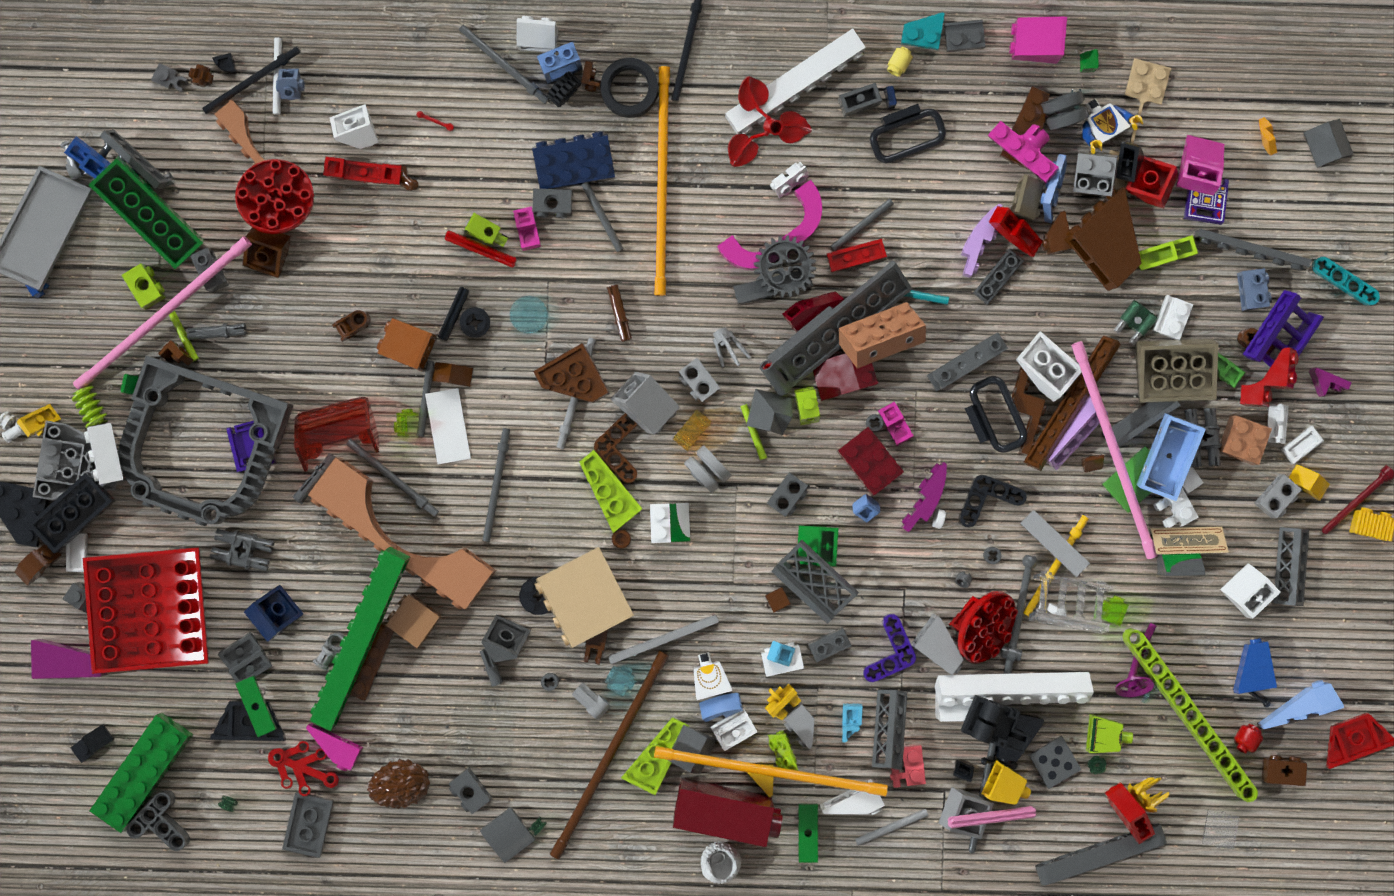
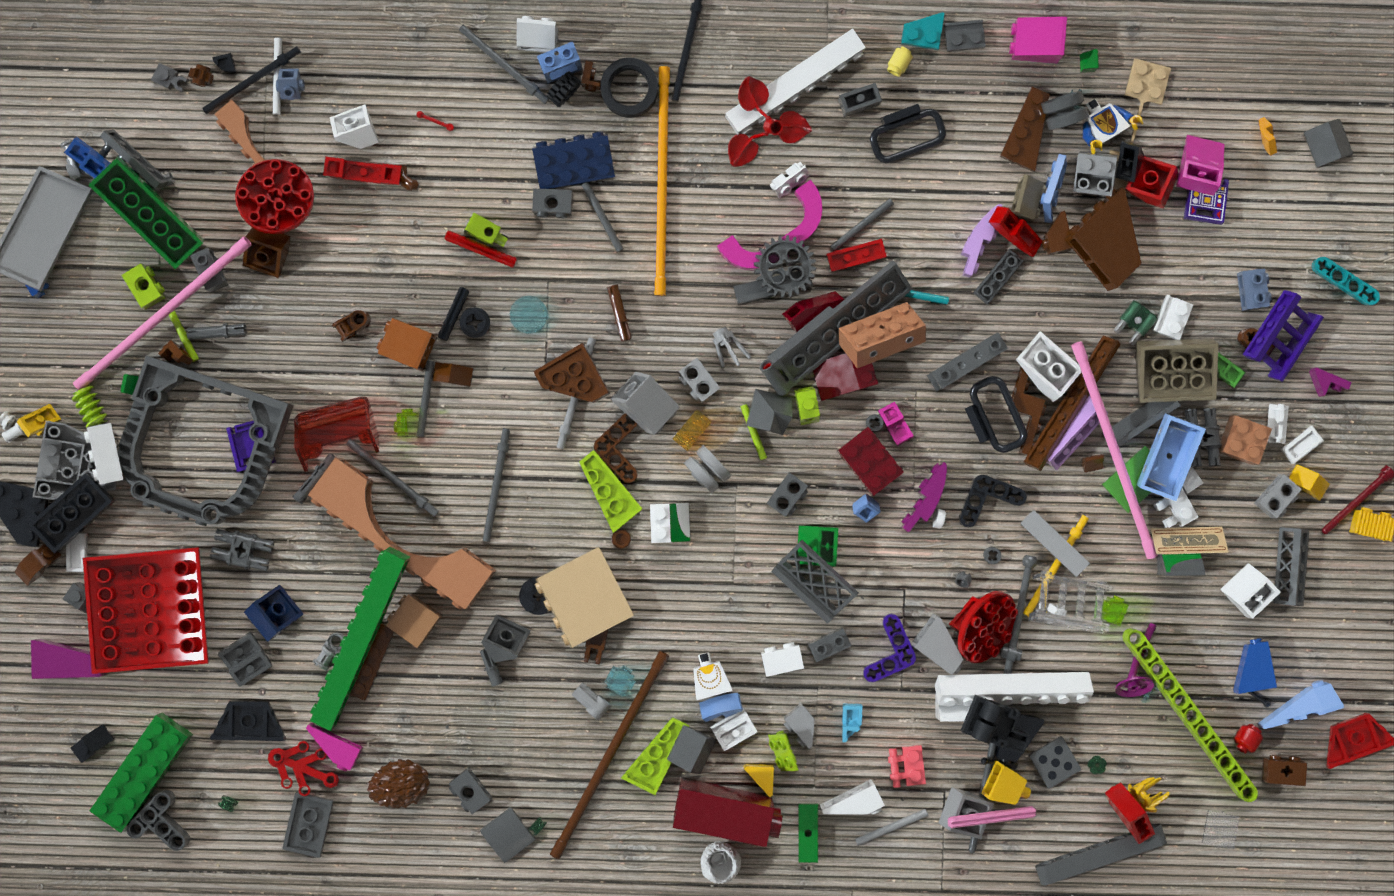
green tile [235,675,277,737] -> none
white sticker [425,388,471,464] -> none
dark pink slope [513,206,541,251] -> none
dark grey bush [541,673,559,691] -> none
light grey tile [609,615,719,664] -> none
light orange piece [654,746,888,796] -> none
reddish brown tile [765,587,790,613] -> none
yellow hips [765,683,801,720] -> none
medium azure slope [767,641,795,666] -> none
dark grey fence [872,690,908,770] -> none
dark blue tile [884,86,897,109] -> none
black slope [953,760,974,782] -> none
dark pink plate [988,121,1059,184] -> none
lime torso [1086,714,1133,753] -> none
lime slope [1139,235,1199,271] -> none
dark grey plate [1194,229,1311,271] -> none
red arch [1240,348,1299,407] -> none

